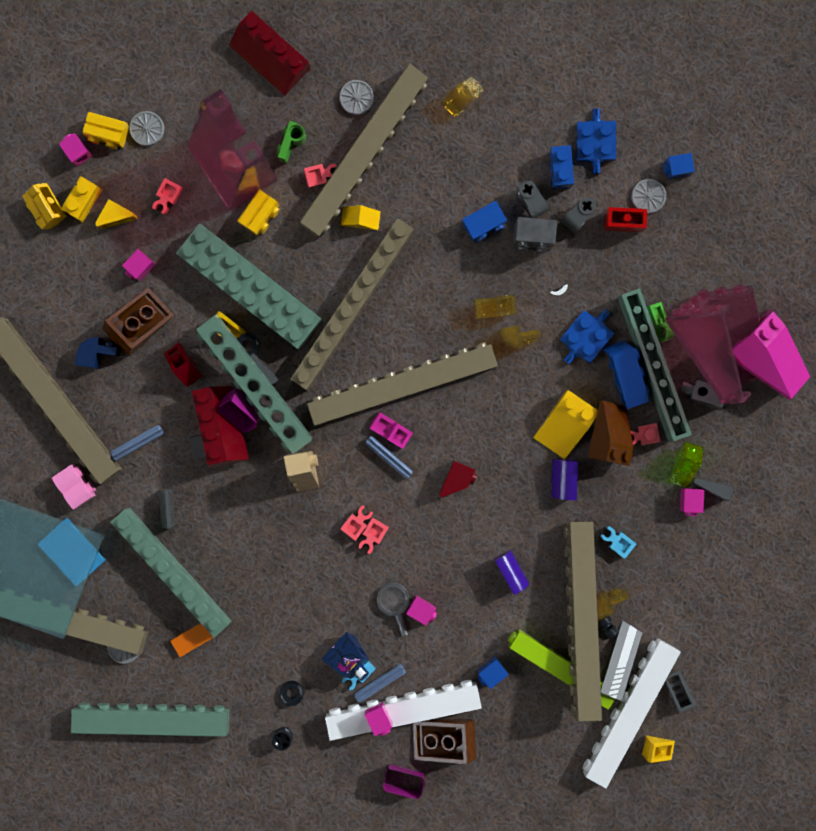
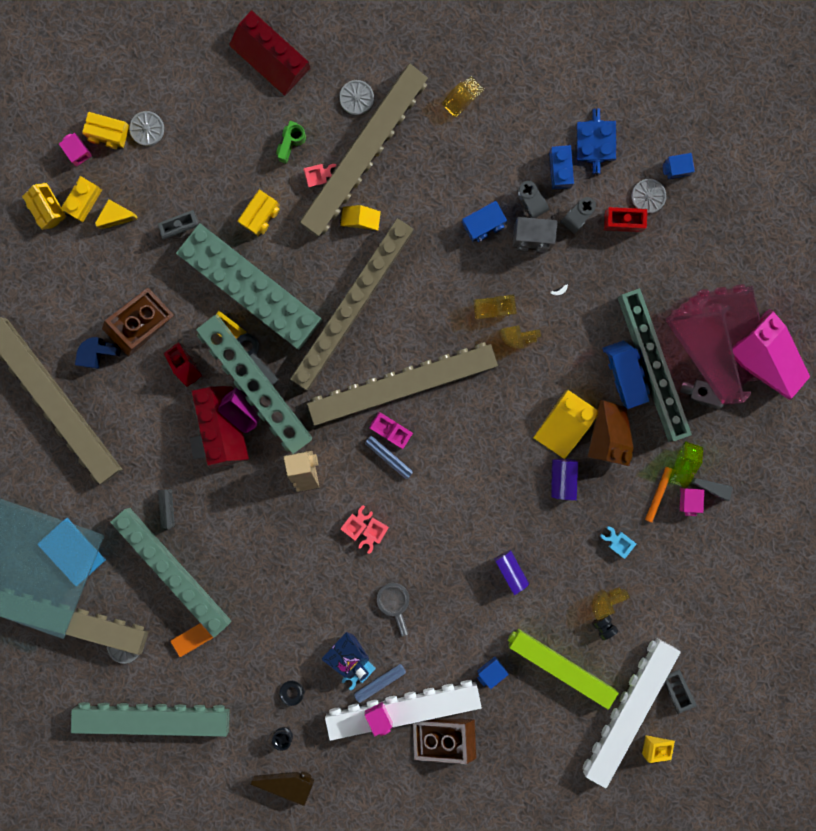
bright pink brick [52,464,96,510] -> none
sand blue axle [110,425,164,461] -> none
dark pink brick [122,249,156,281] -> none
coral plate [152,178,183,215] -> none
clear pink windscreen [188,88,277,211] -> none
magenta piece [383,764,425,799] -> none
dark pink brick [406,595,437,626] -> none
dark red slope [439,460,477,497] -> none
blue plate [560,309,614,365] -> none
dark tan brick [564,522,602,721] -> none
light grey sticker [601,621,642,700] -> none
coral plate [631,423,661,445] -> none
bright green plate [647,302,680,343] -> none
none -> dark grey slope [158,210,199,239]
none -> dark brown slope [250,771,314,806]
none -> orange bar [645,467,673,522]

